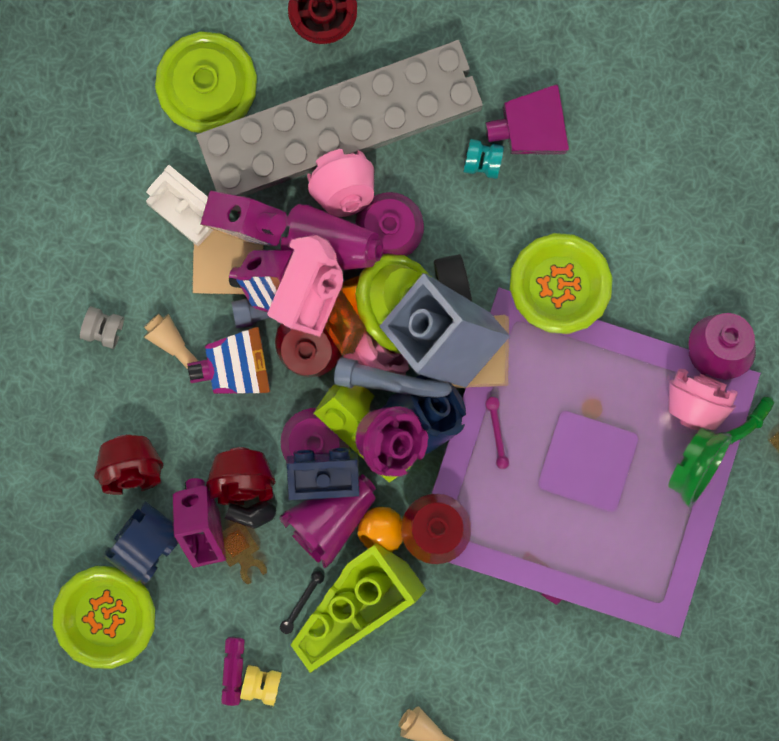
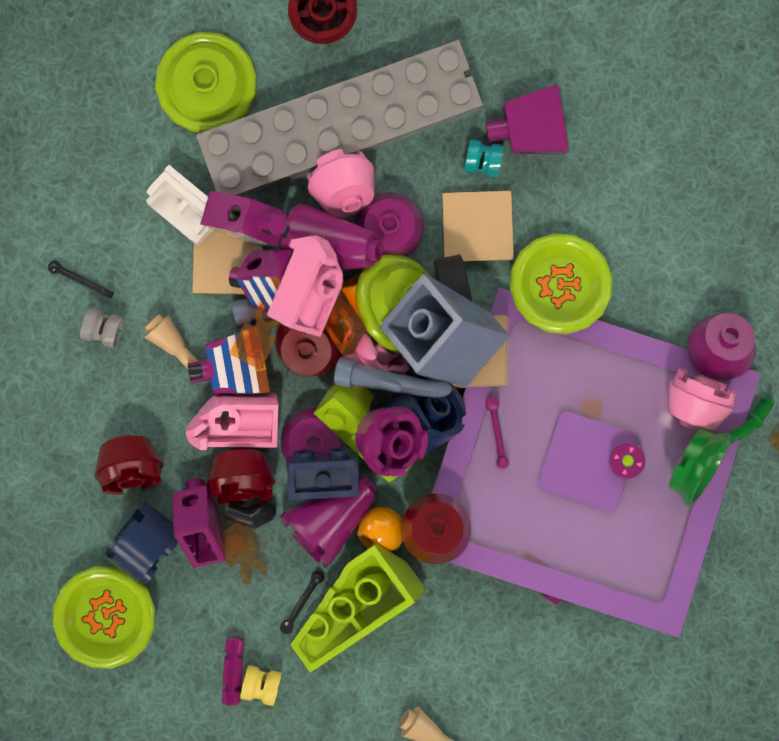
none -> black hinge [48,261,114,299]
none -> bright pink piece [186,393,278,450]
none -> clear orange plate [229,303,280,370]
none -> tan tile [442,191,514,262]
none -> magenta tile [609,443,645,479]

